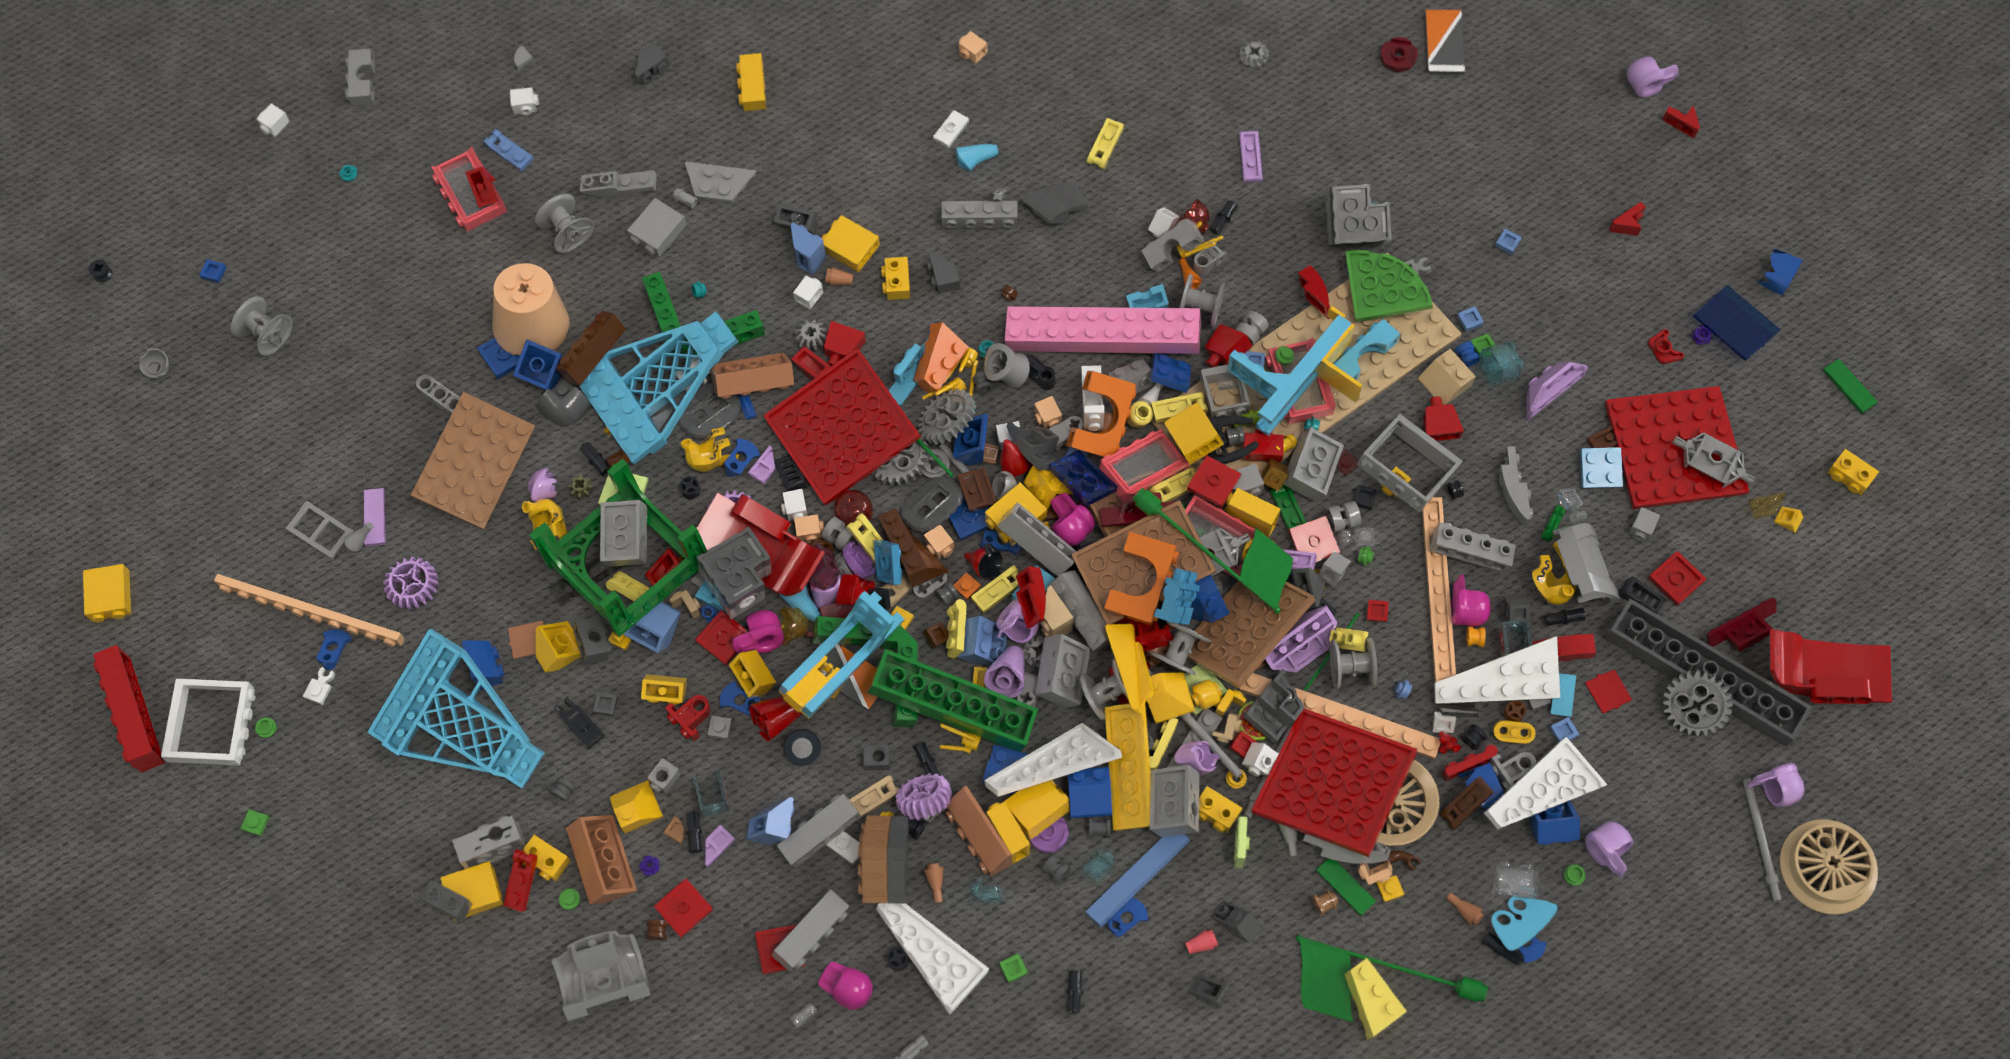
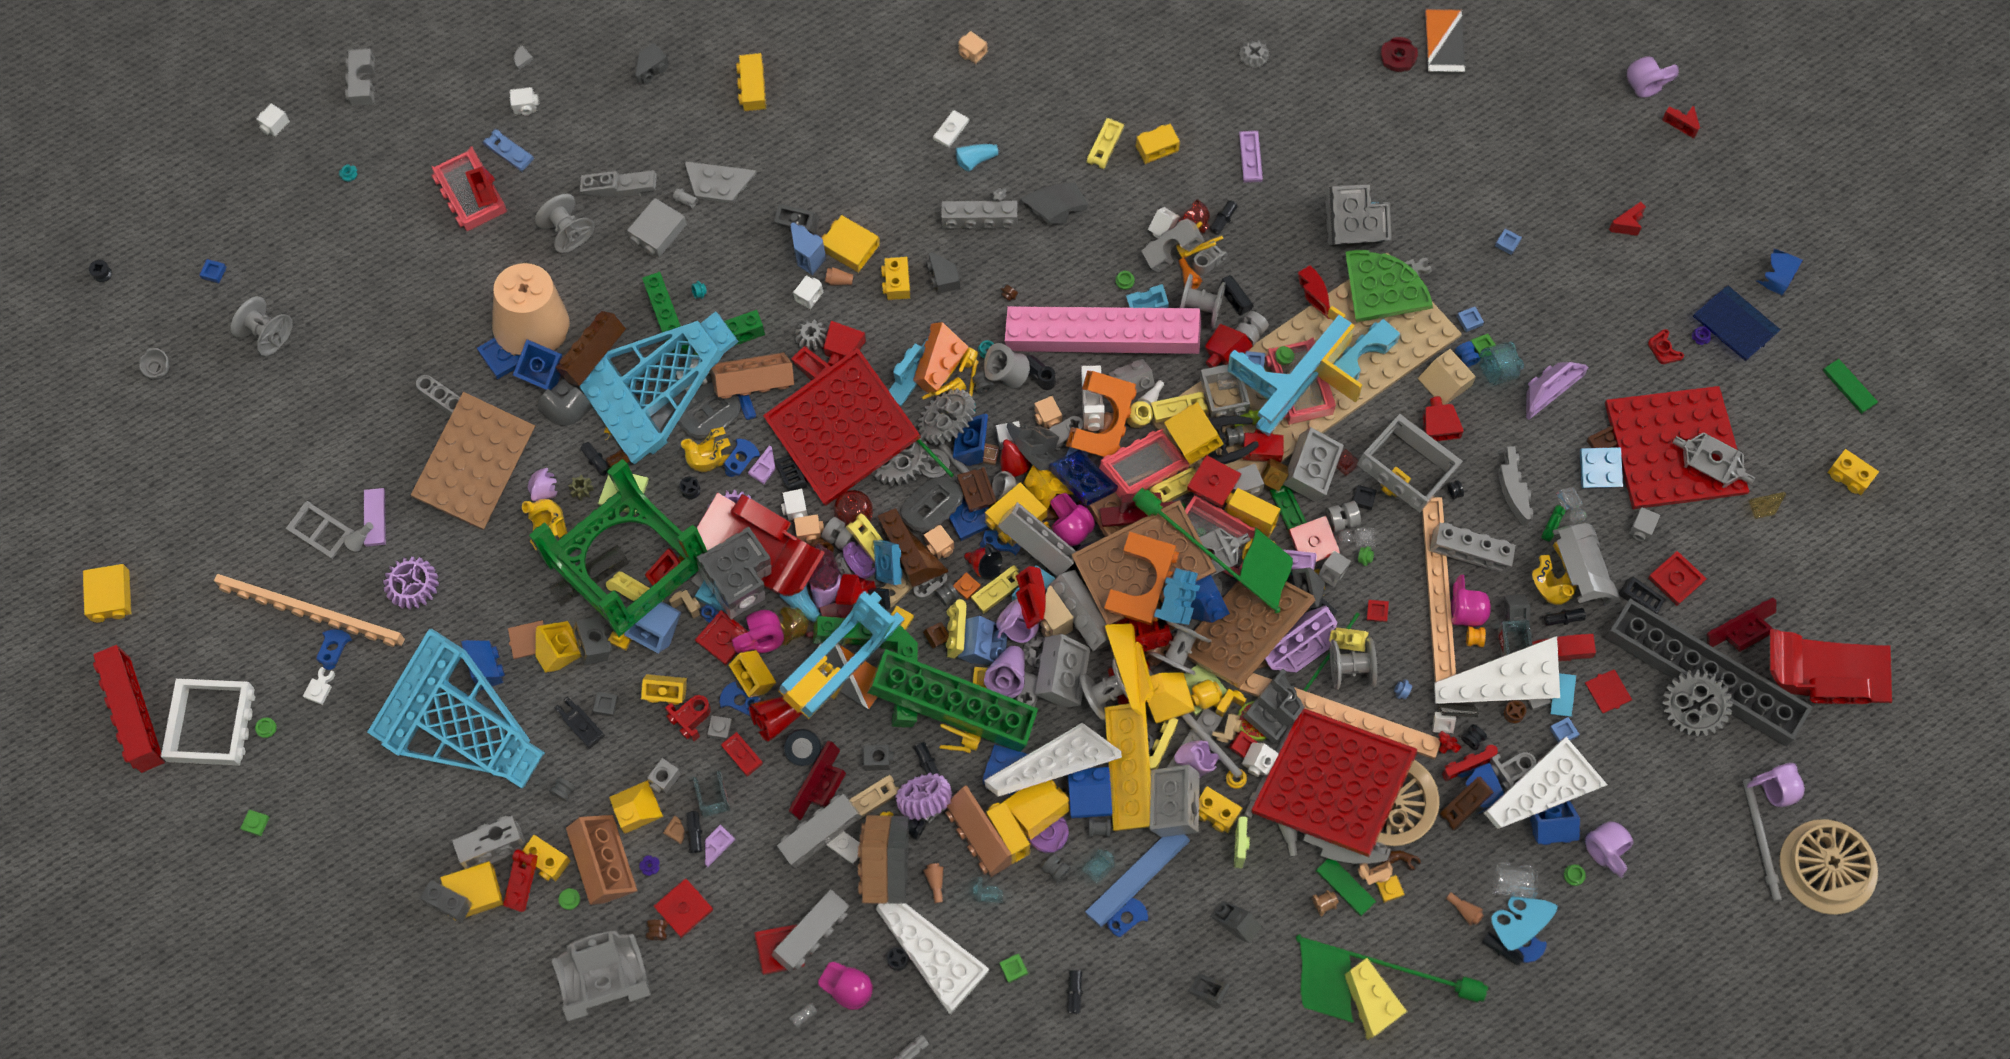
light grey piece [600,500,647,567] -> none
medium blue slope [746,797,794,845] -> none
blue plate [1150,353,1191,393] -> none
coral cone [1185,929,1218,954] -> none
yellow pin [1276,434,1297,453] -> none
teal plate [1303,417,1320,431] -> none
yellow plate [1493,720,1536,744] -> none
yellow slope [1774,506,1803,533] -> none
none -> red plate [721,732,763,777]
none -> dark red bracket [789,740,846,821]
none -> bright green plate [1116,271,1135,290]
none -> yellow brick [1136,124,1180,164]
none -> black brick [1219,275,1254,316]

